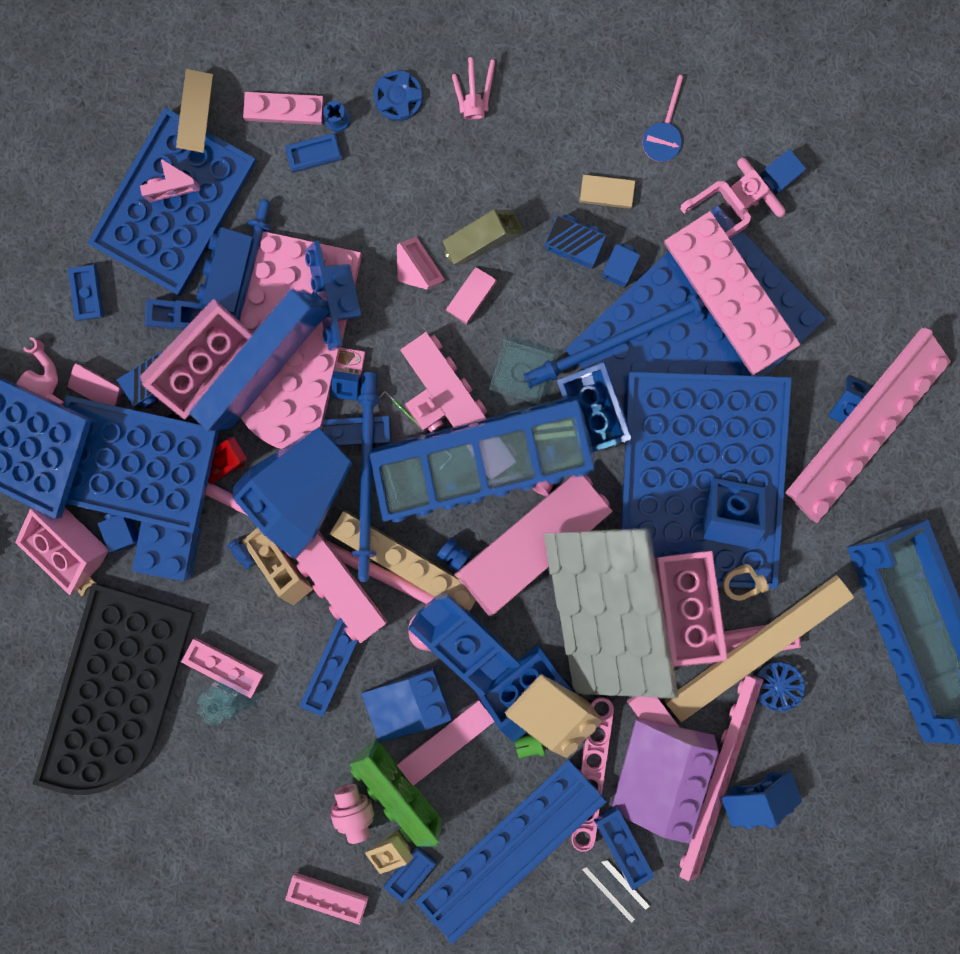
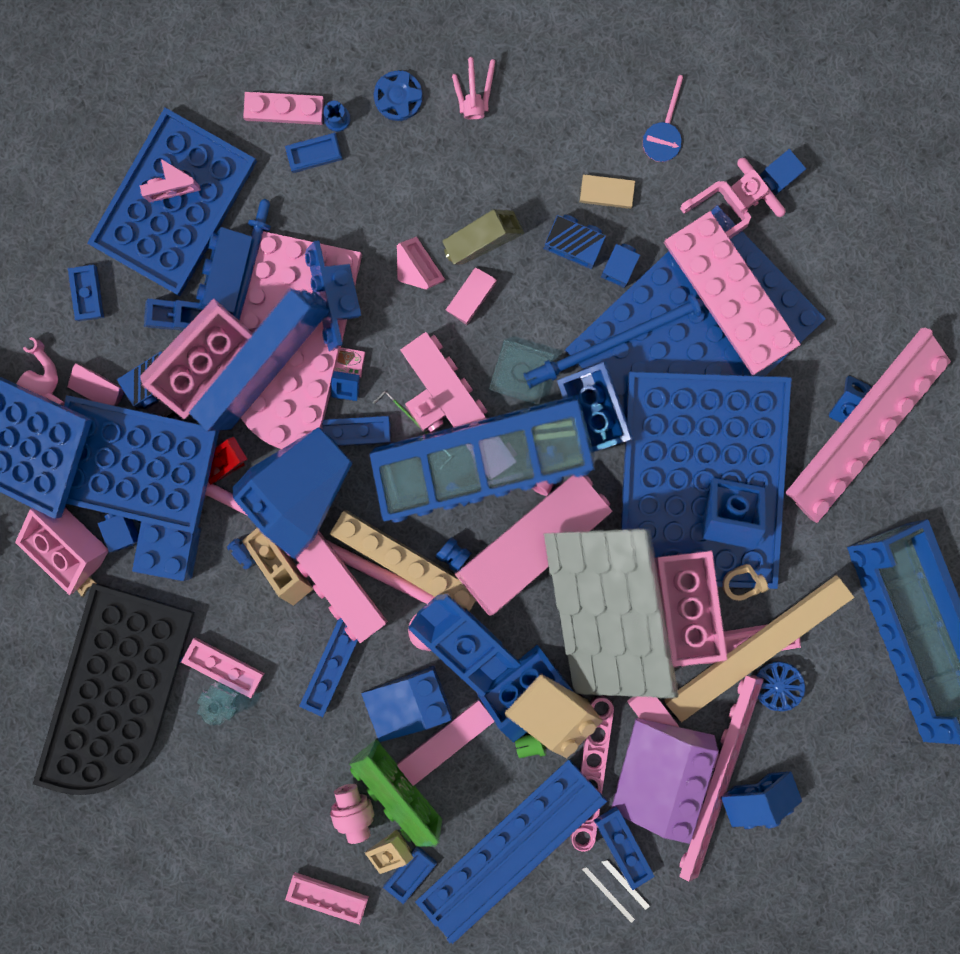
tan slope [176,69,213,153] -> none
blue bar [353,372,379,582] -> none

